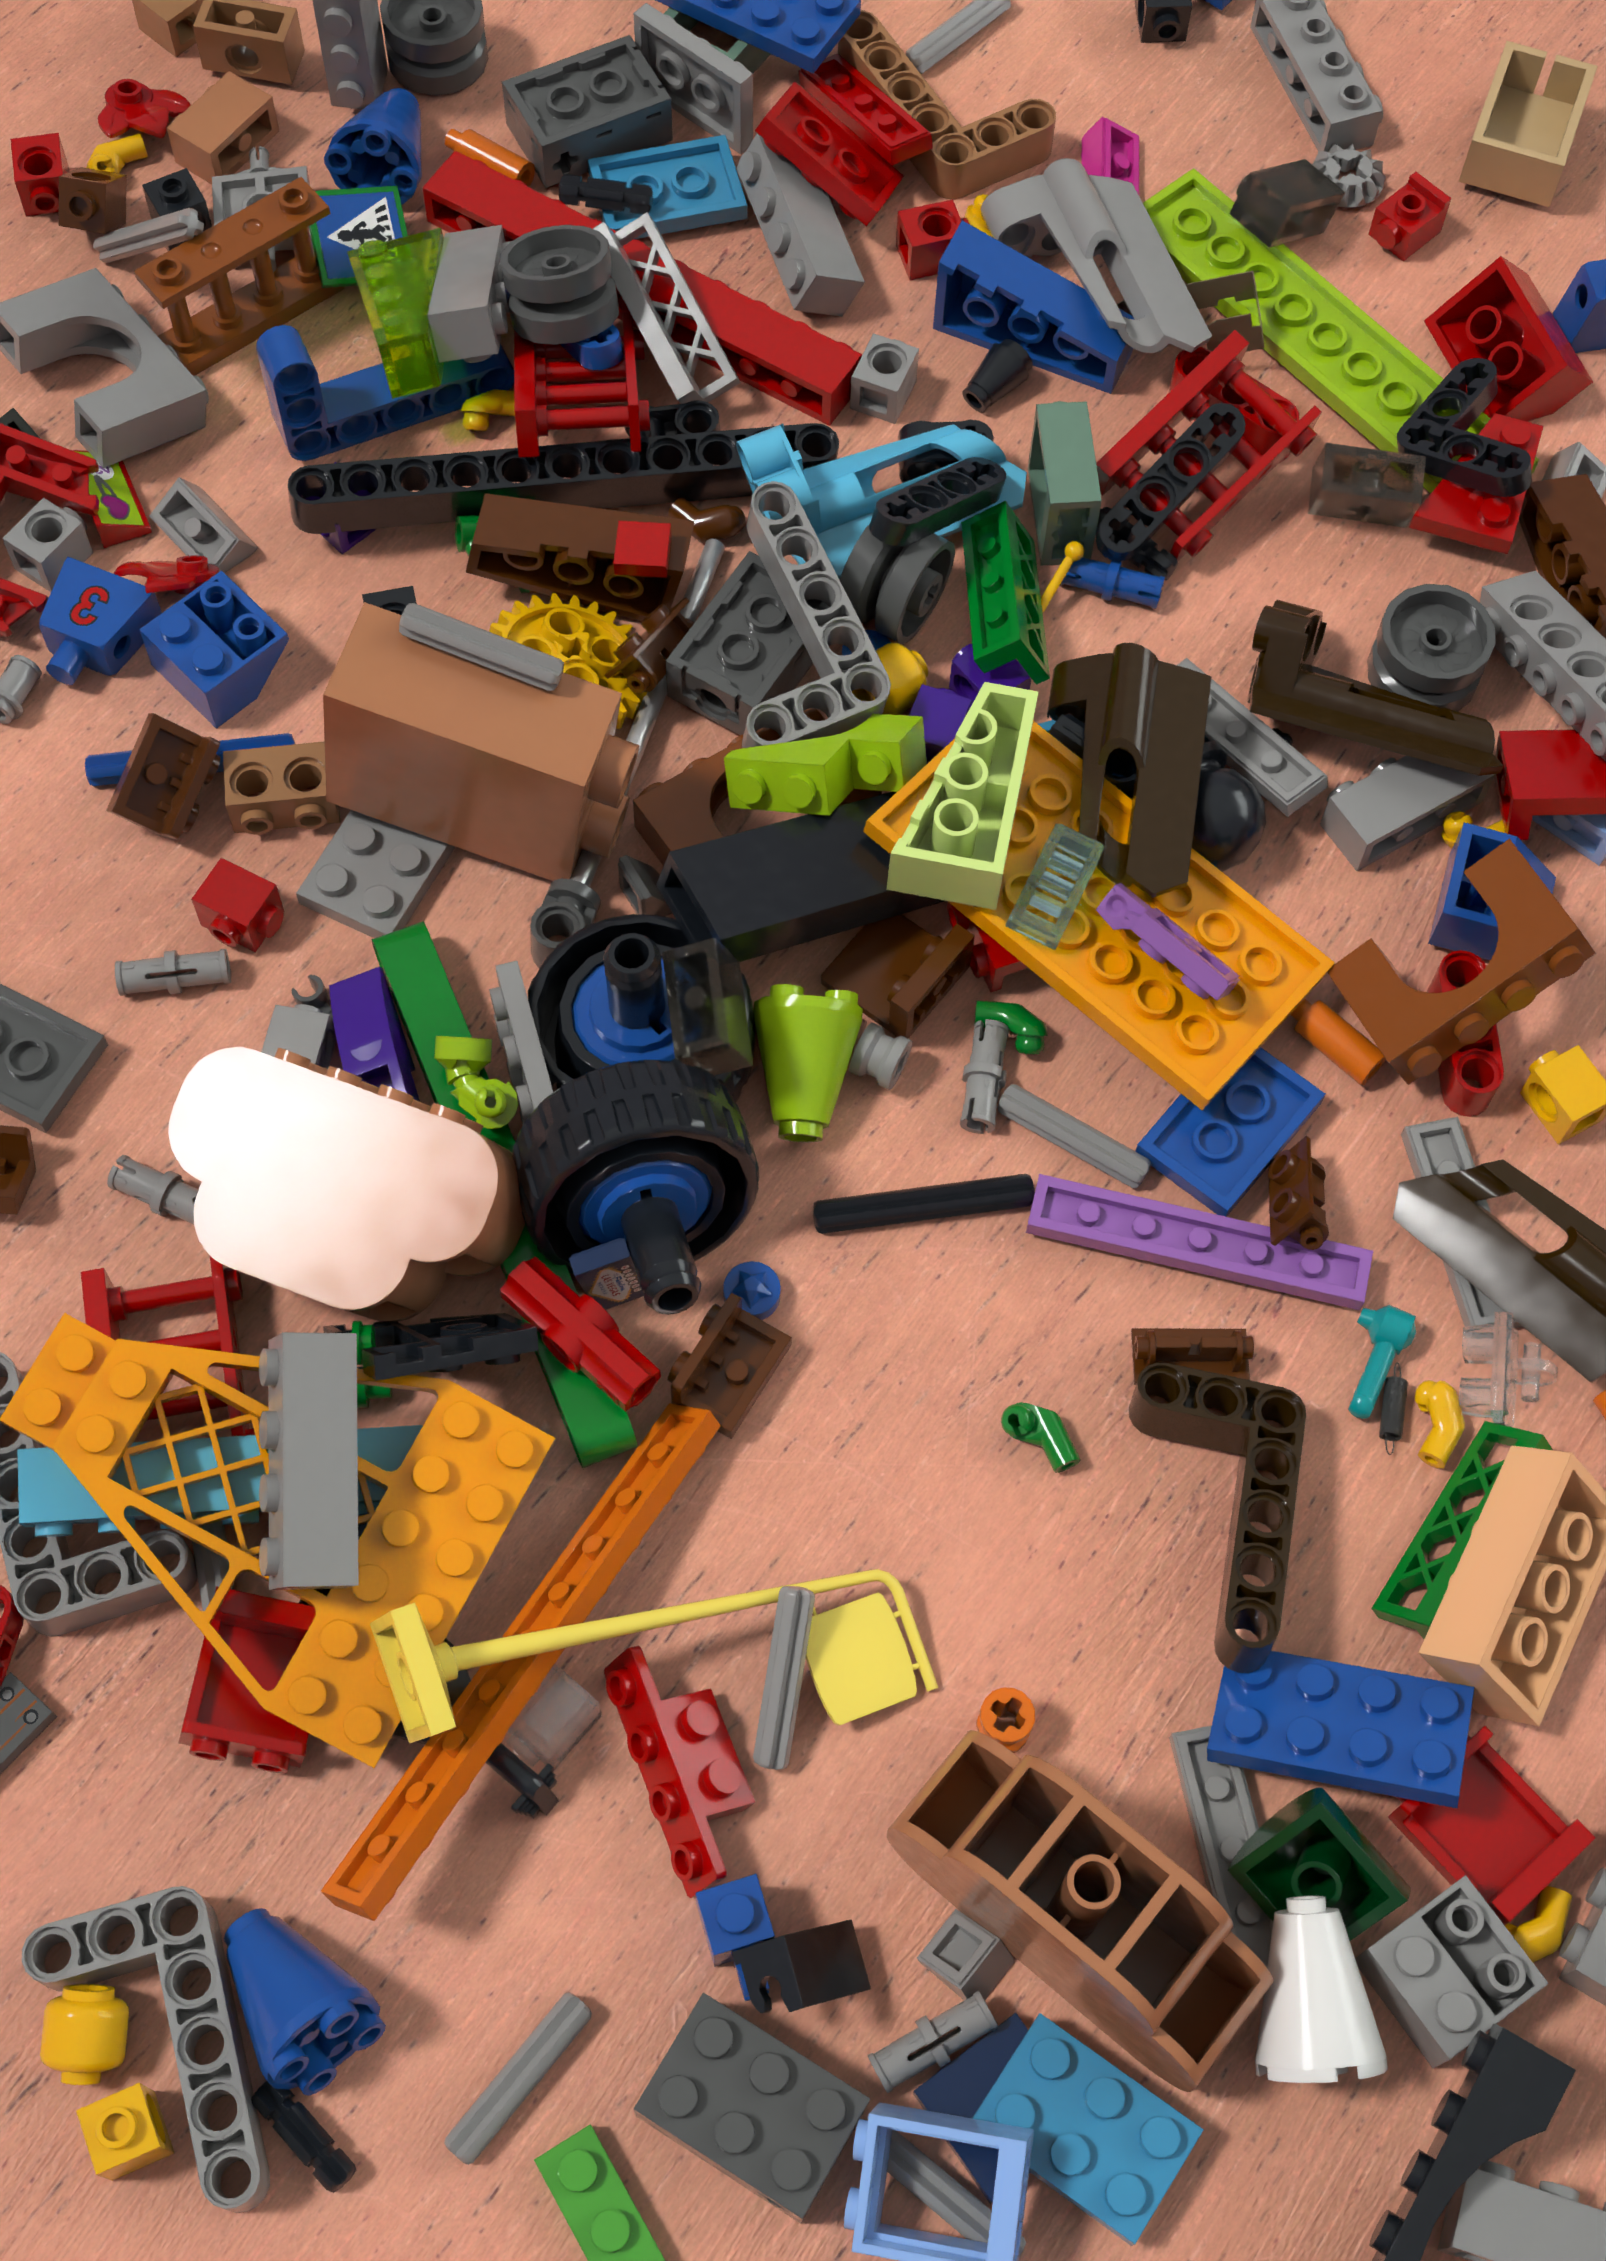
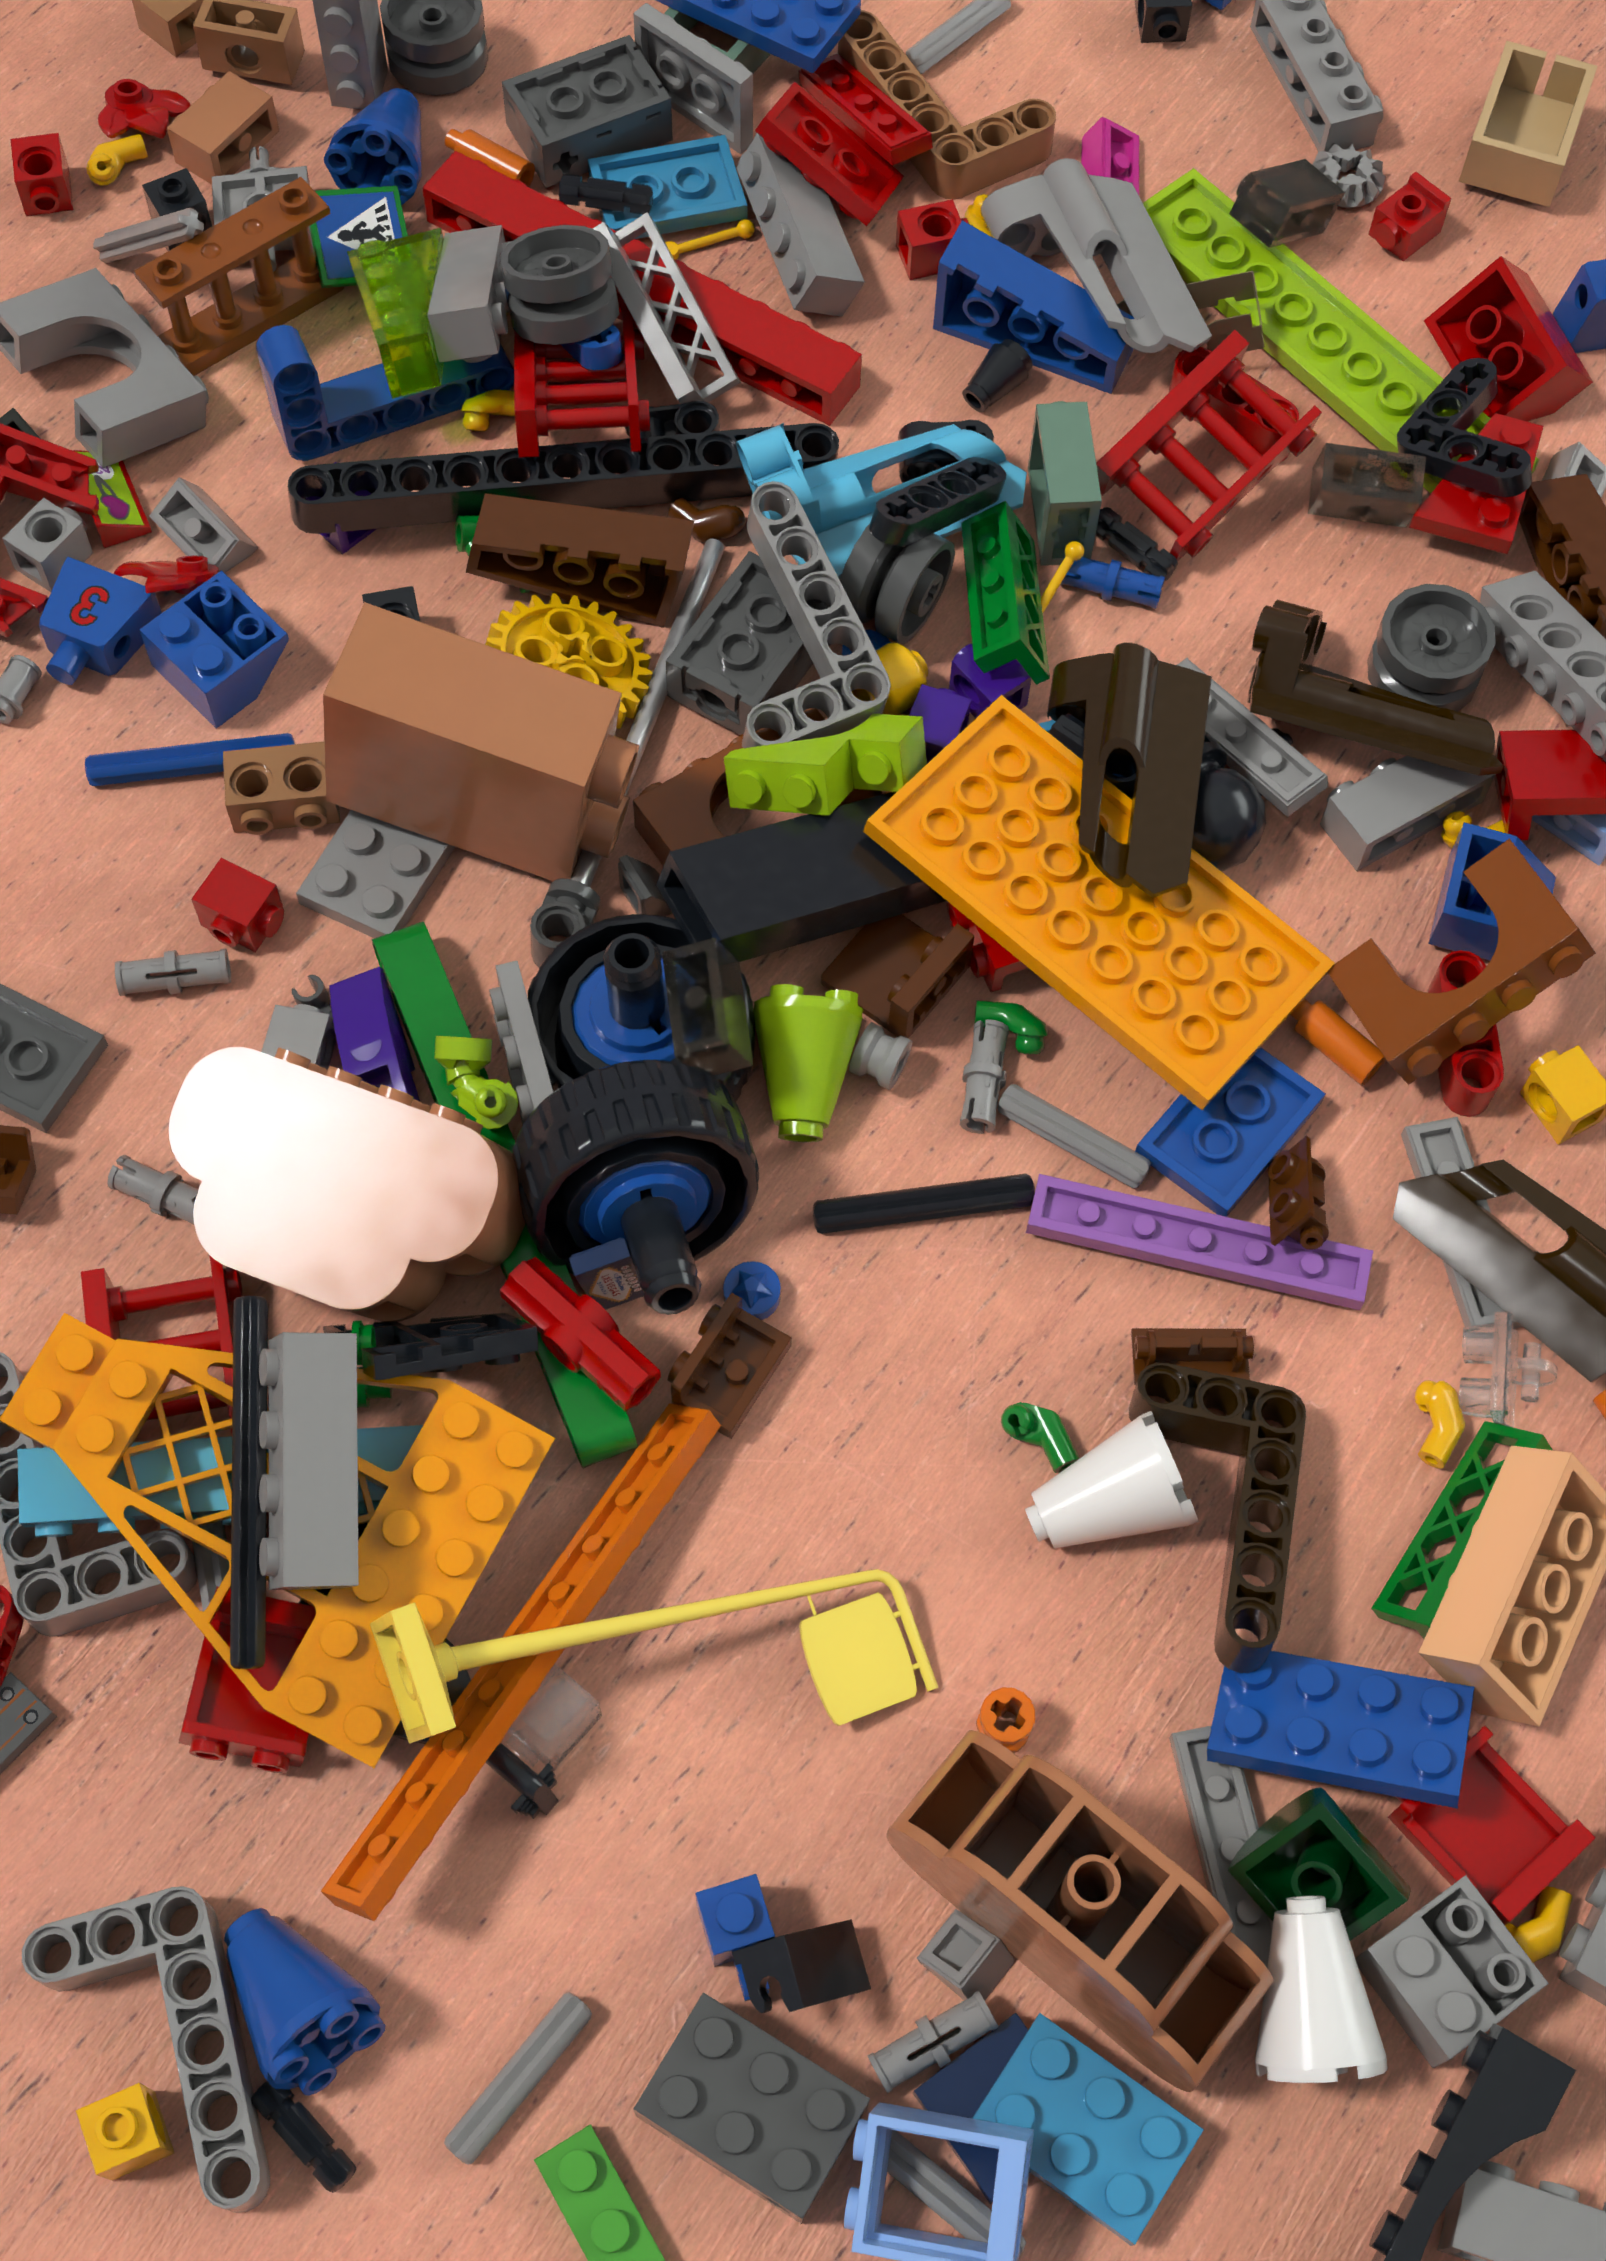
yellow head [40,1984,129,2085] -> none
reddish brown brick [59,167,127,234] -> none
reddish brown bracket [106,713,221,839] -> none
light grey axle [399,603,564,691] -> none
red bracket [604,1646,755,1898] -> none
reddish brown hinge [605,597,694,694] -> none
red tile [613,521,672,578] -> none
light grey axle [753,1586,815,1770] -> none
light grey brick [850,333,919,424] -> none
yellowish green wedge [886,682,1039,910] -> none
clear light blue slope [1005,824,1105,950] -> none
black beam [1096,403,1246,562] -> none
medium lavender hinge [1096,883,1240,1000] -> none
teal piece [1348,1305,1416,1419] -> none
dark grey piece [1379,1362,1408,1455] -> none
none -> black axle [230,1296,268,1669]
none -> yellow hinge [665,219,755,260]
none -> white cone [1025,1411,1199,1549]

